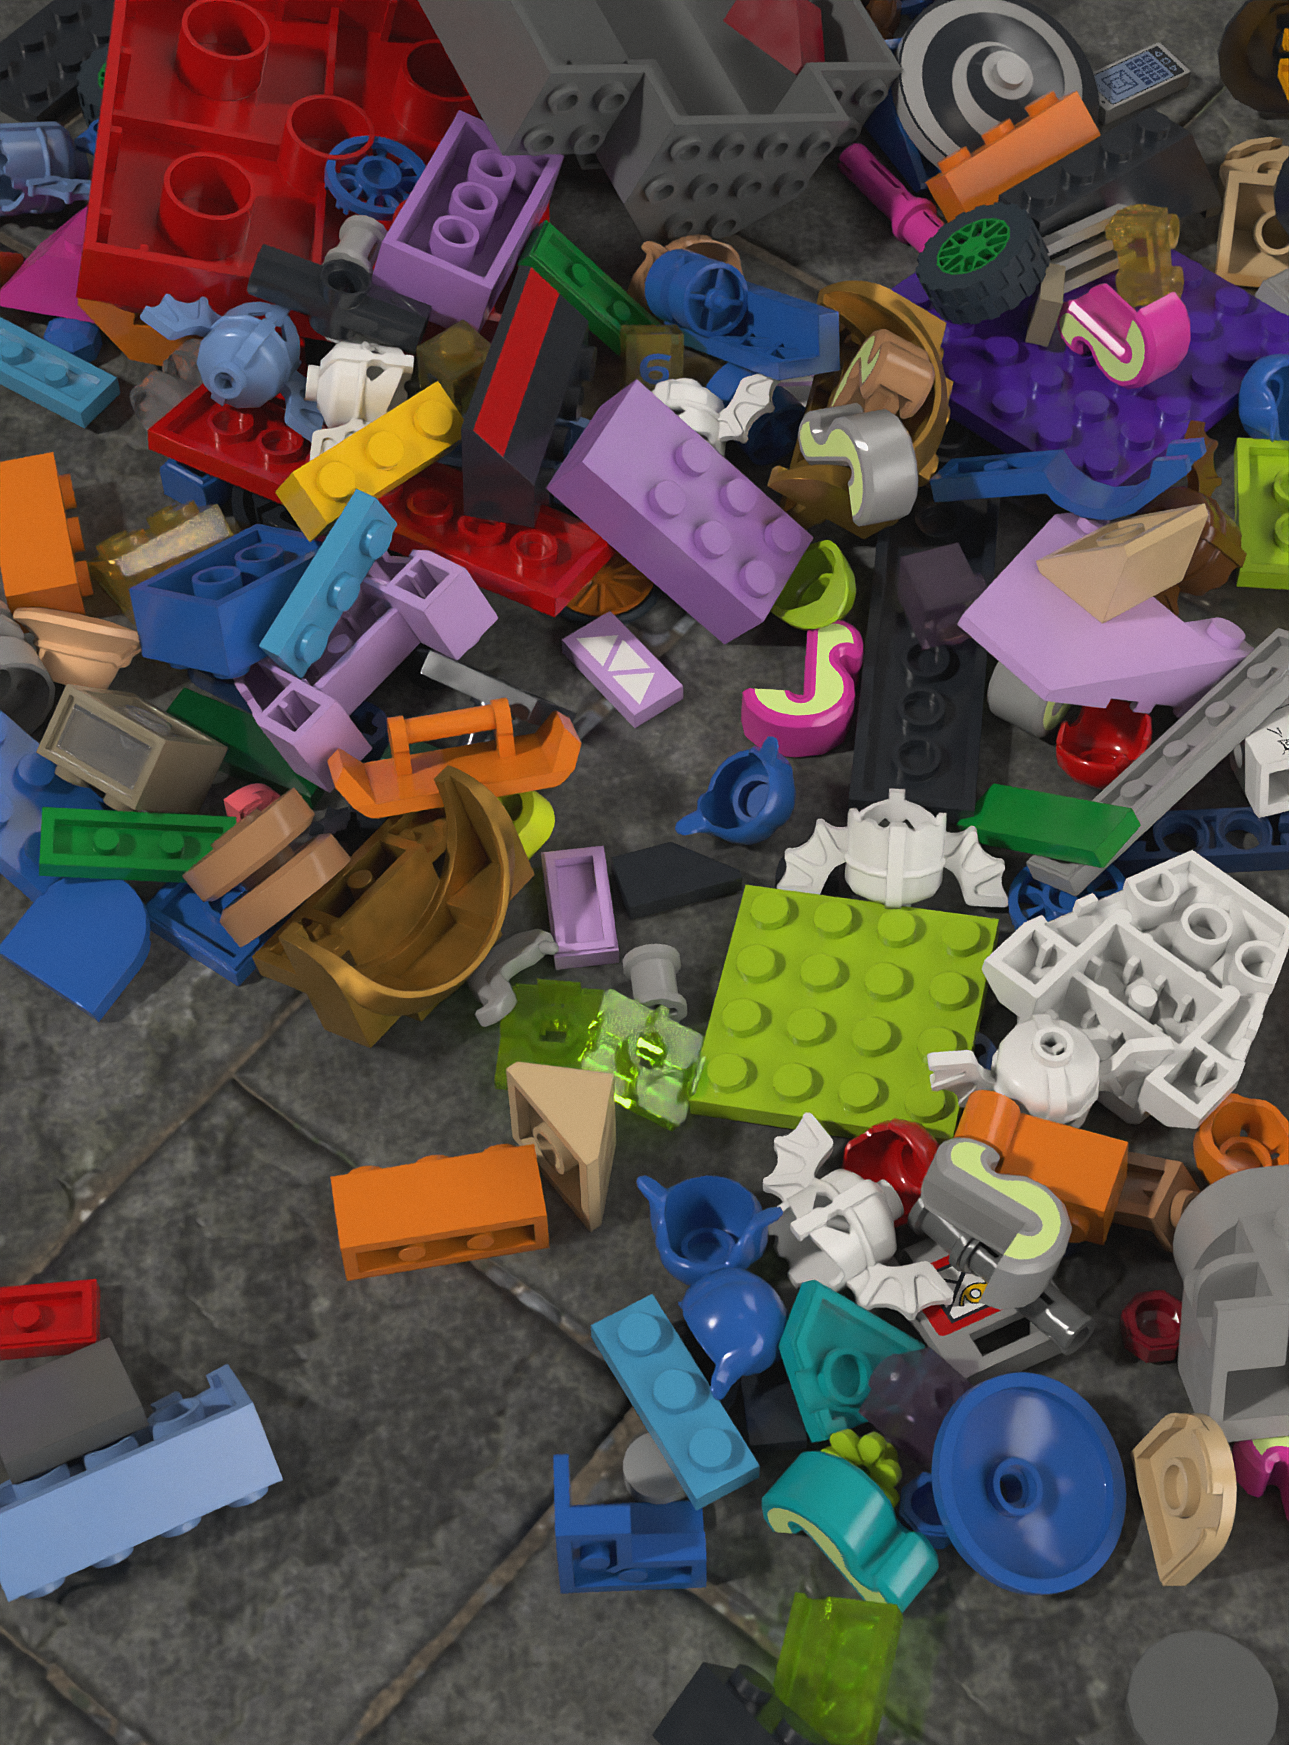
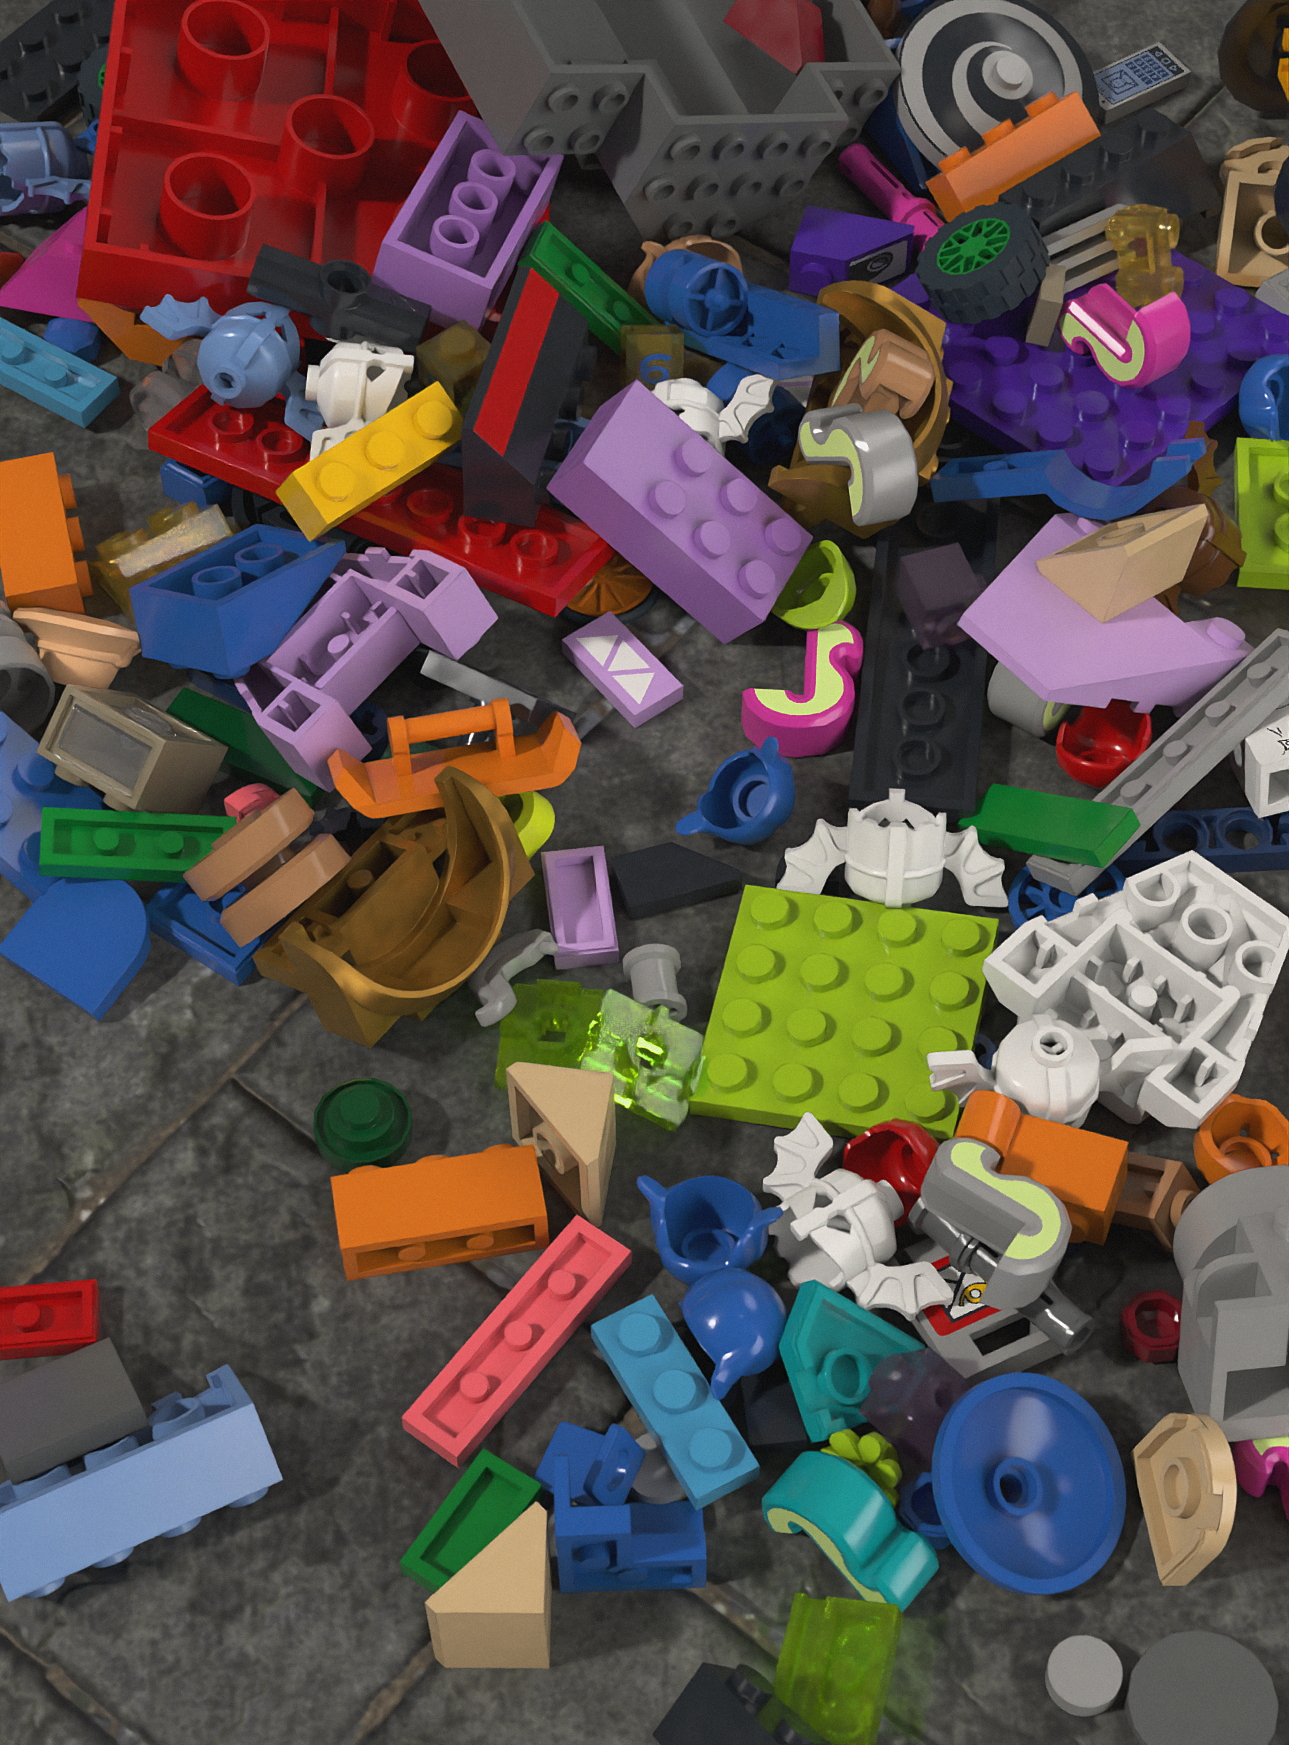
dark azure plate [259,489,398,680] -> none
light grey bush [322,215,388,278] -> none
blue wheel [324,136,426,221] -> none
none -> dark green plate [313,1078,413,1173]
none -> green tile [399,1448,543,1594]
none -> coral plate [402,1215,632,1469]
none -> tan slope [425,1501,552,1668]
none -> blue bracket [533,1421,647,1507]
none -> dark purple slope [789,205,915,296]
none -> light grey tile [1045,1635,1123,1717]

